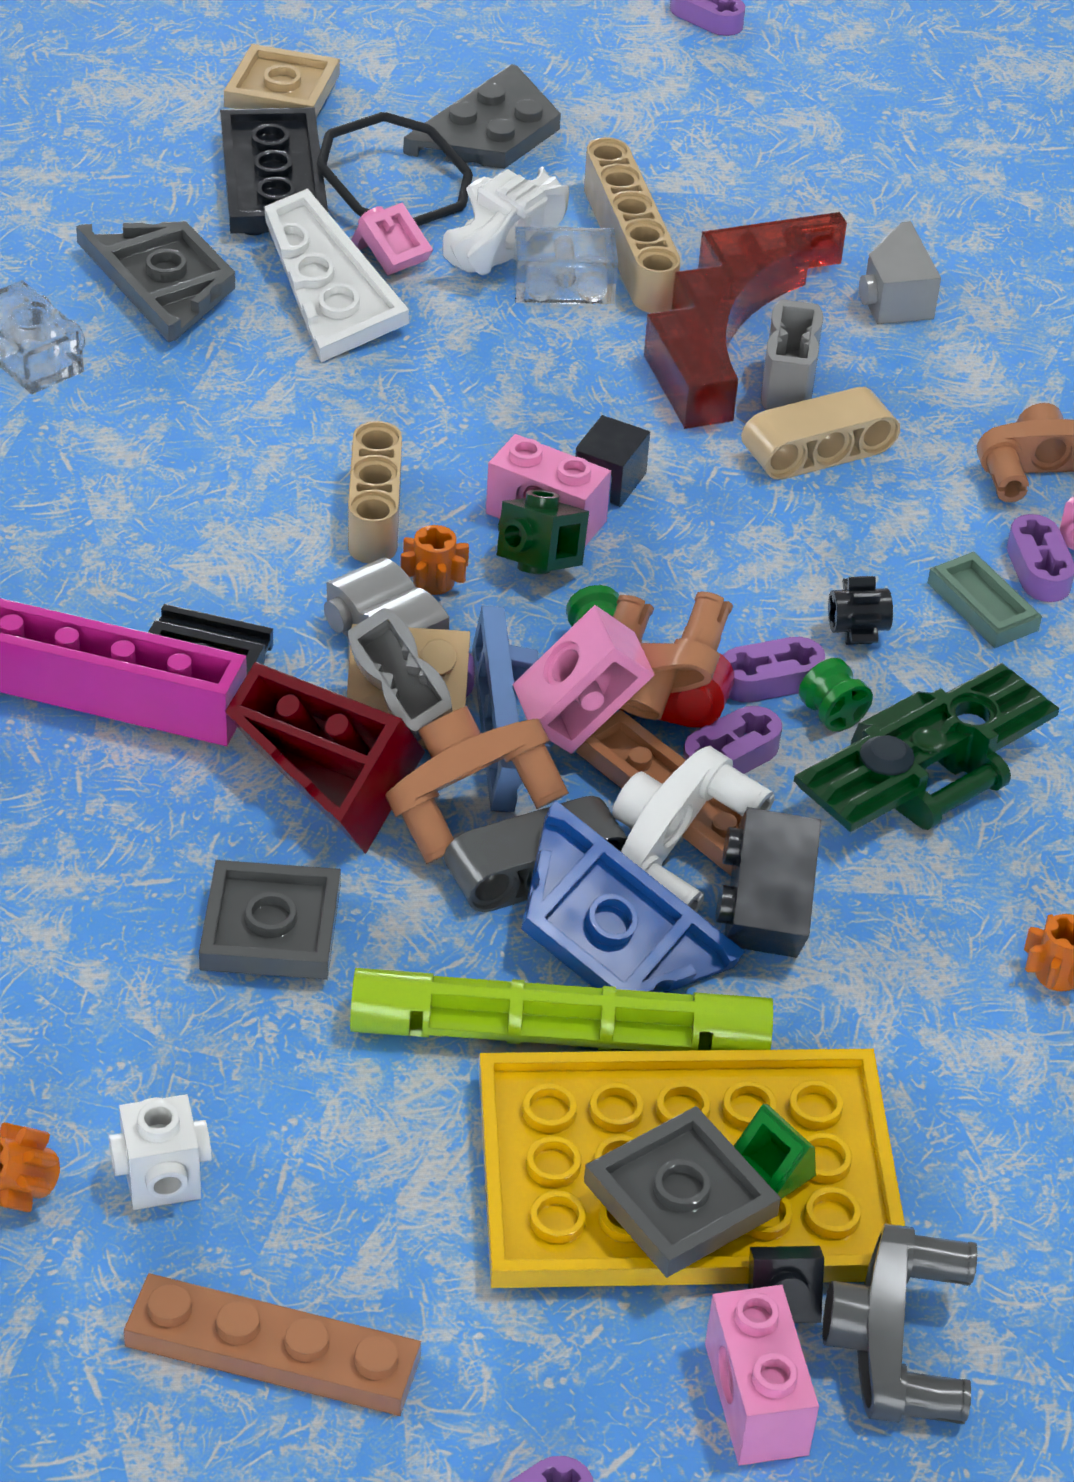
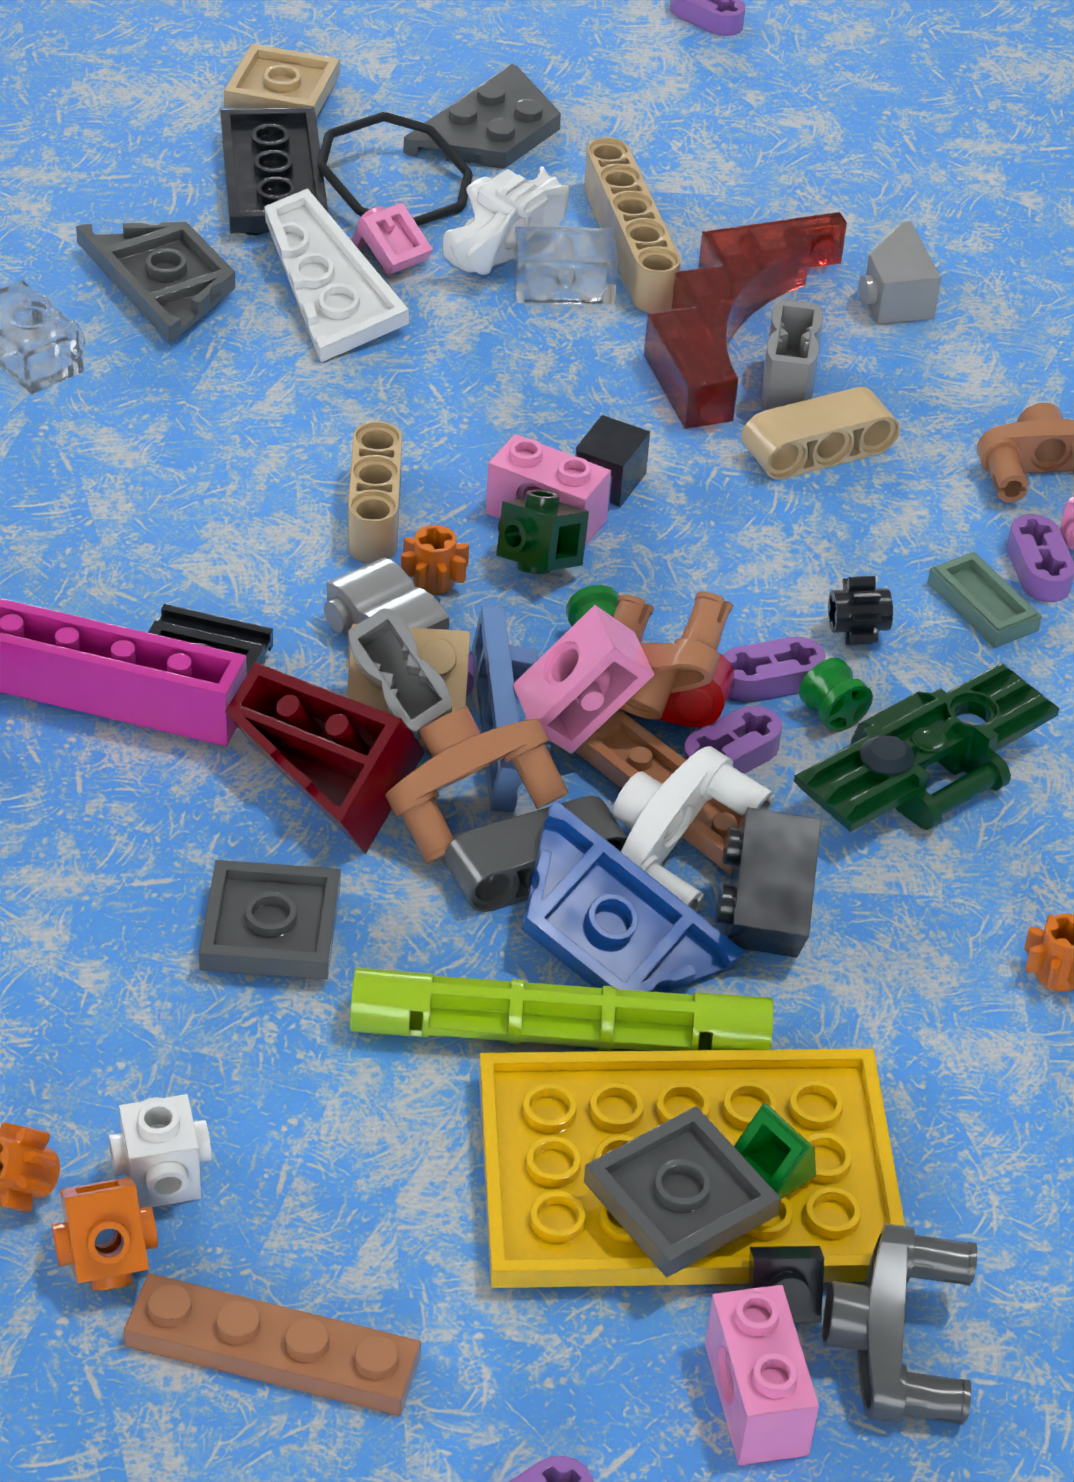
none -> orange brick [52,1177,158,1291]

